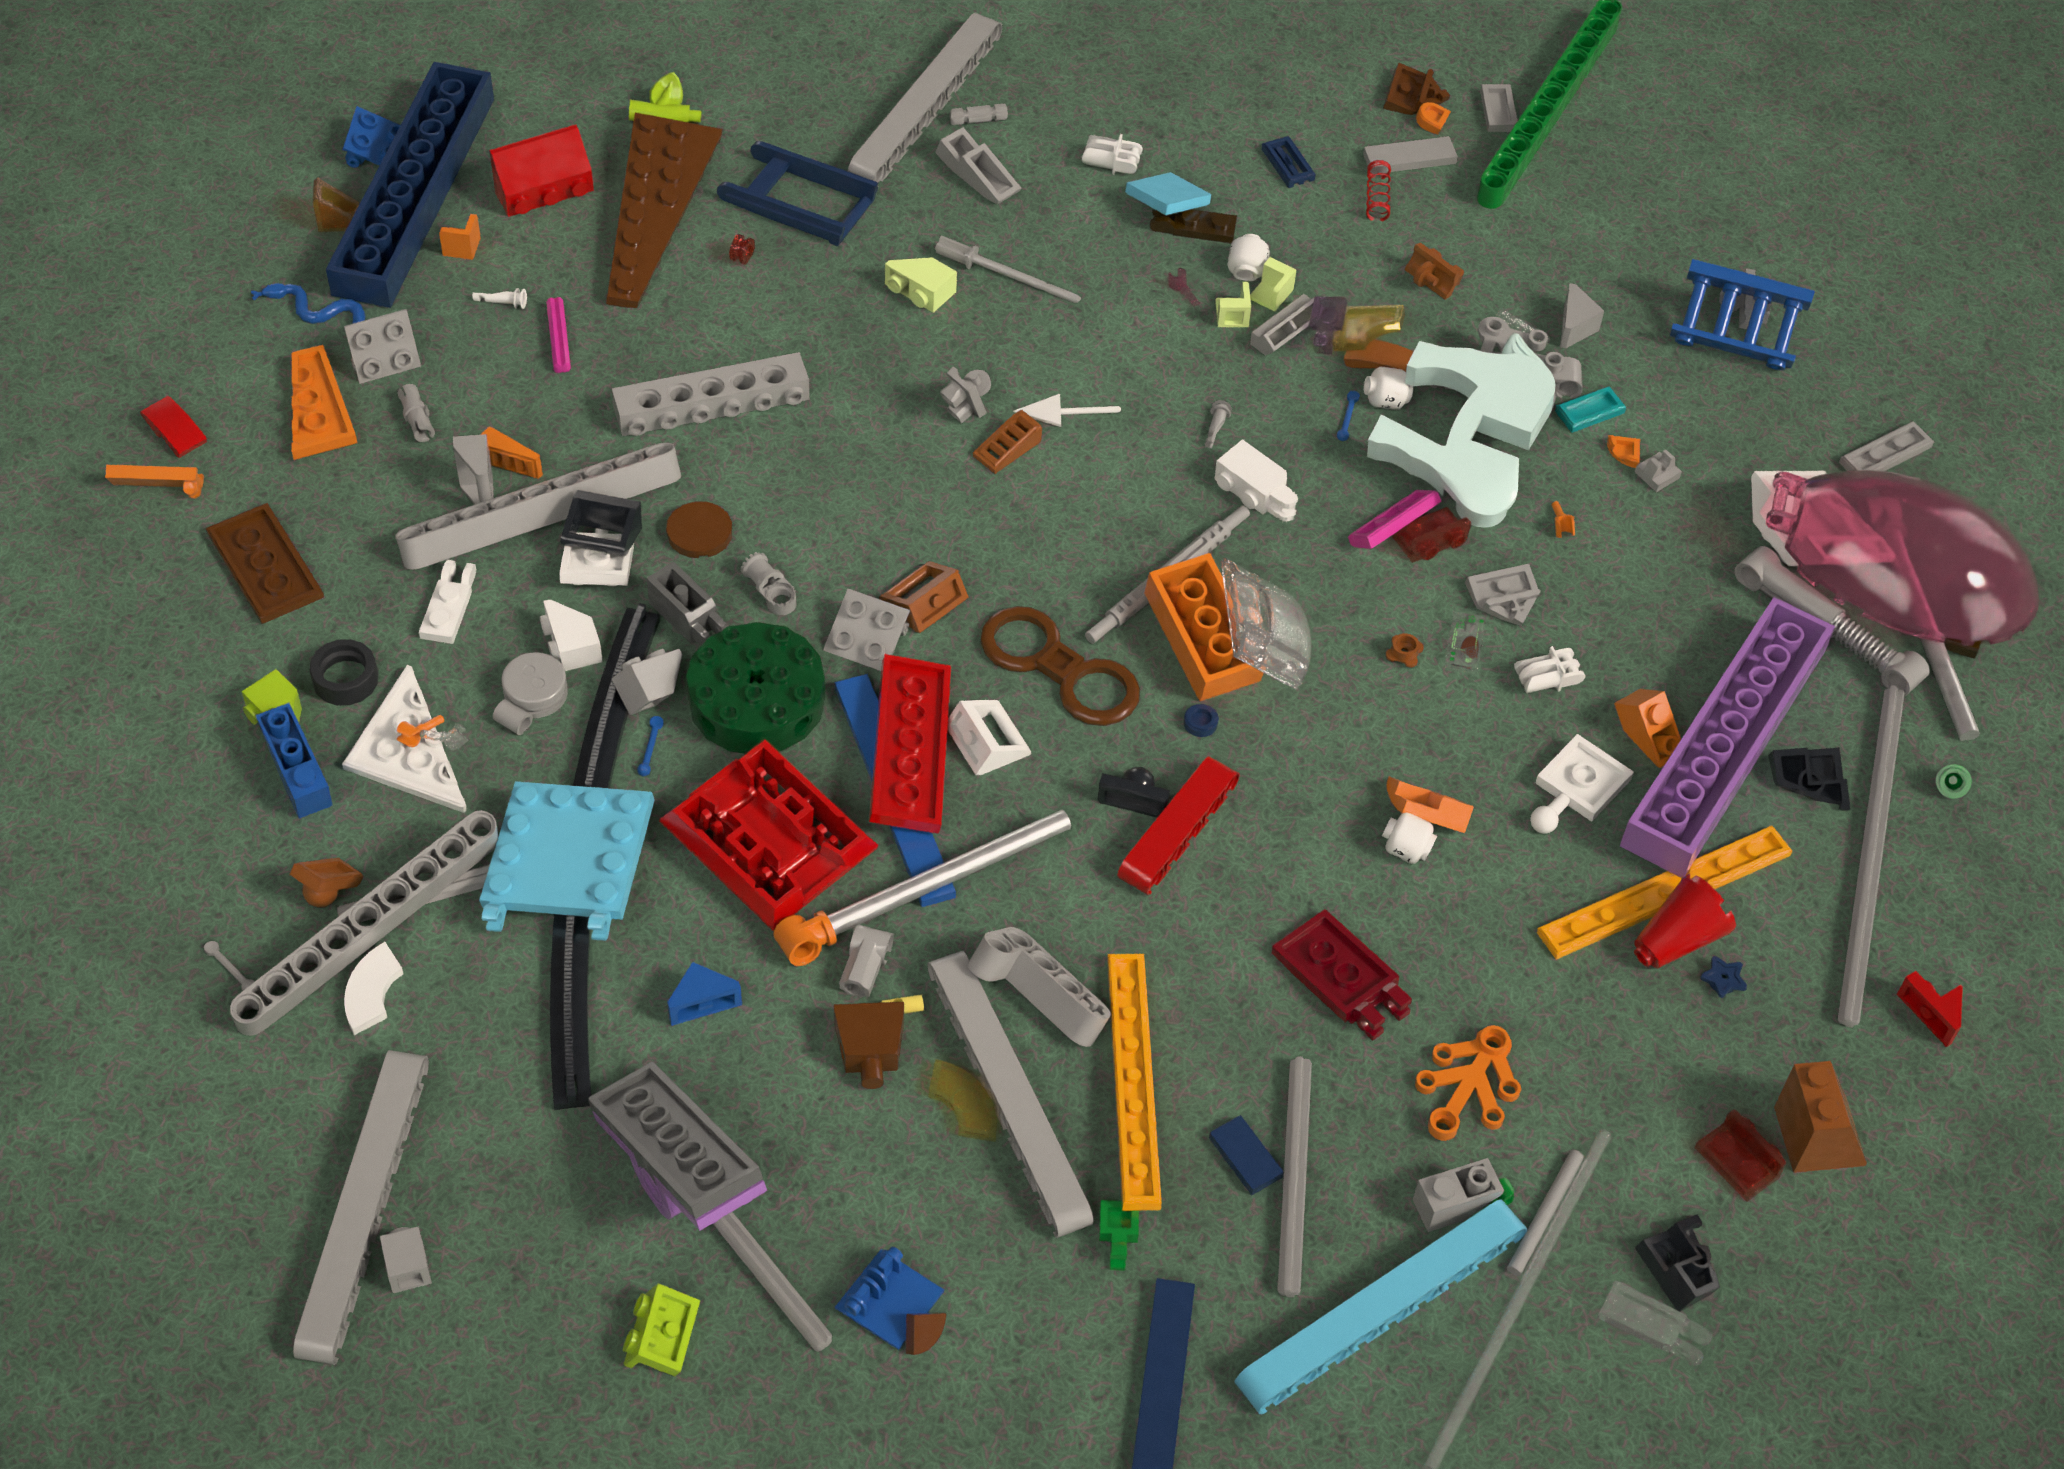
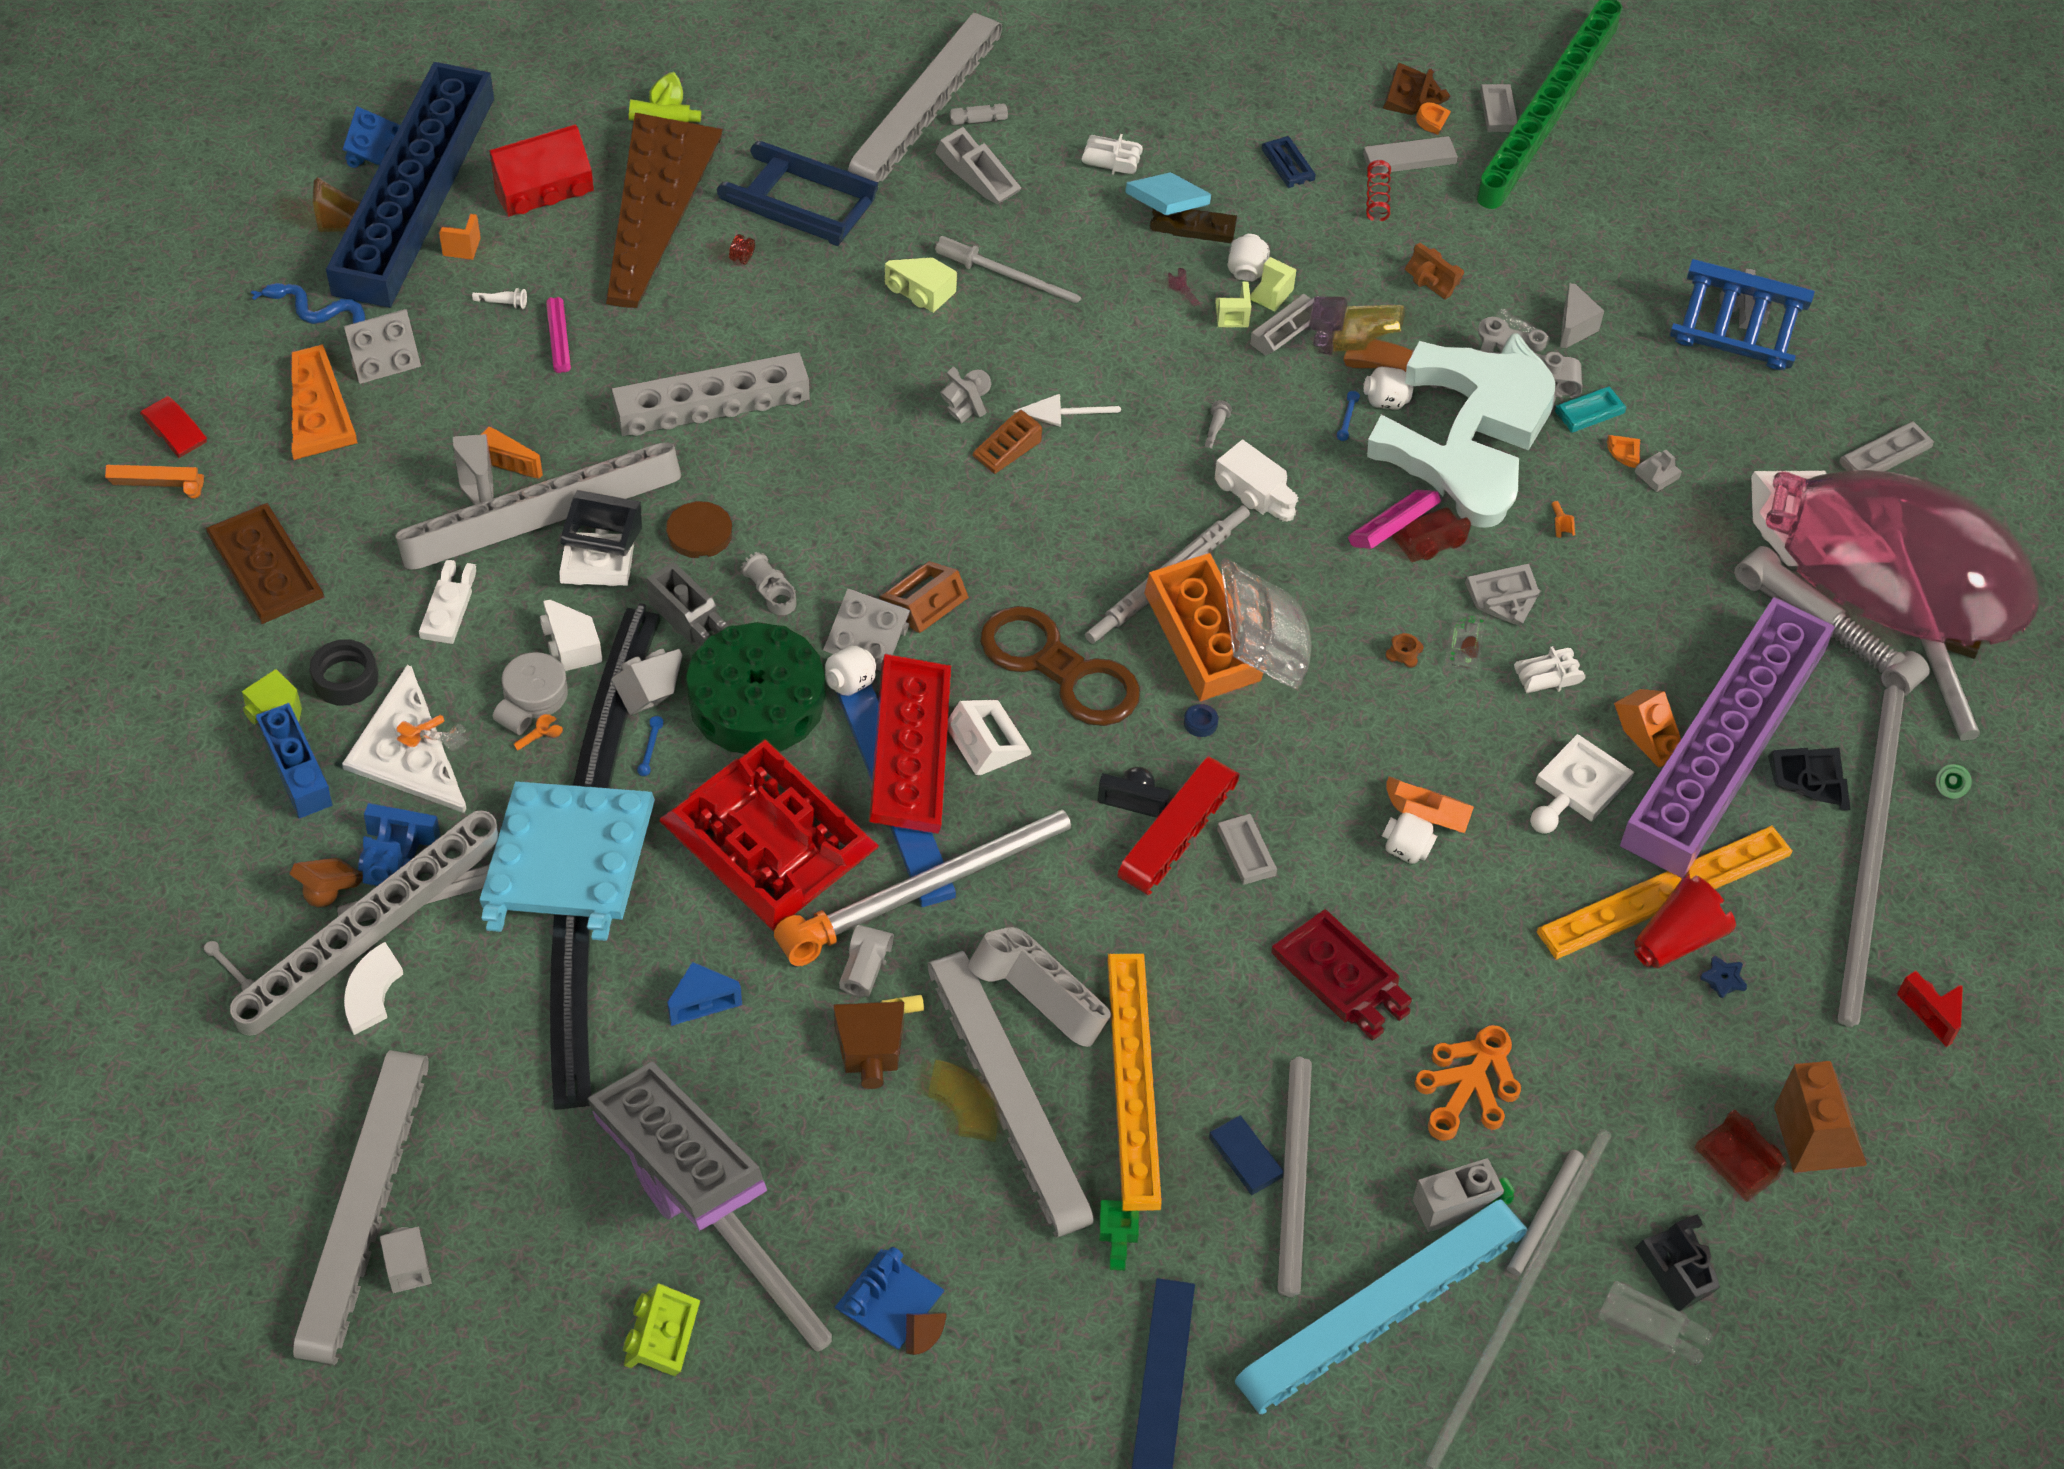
light grey pin [398,384,435,442] -> none
none -> blue tile [358,803,440,886]
none -> orange hand [513,714,563,750]
none -> white head [825,645,876,696]
none -> light grey tile [1217,814,1277,885]

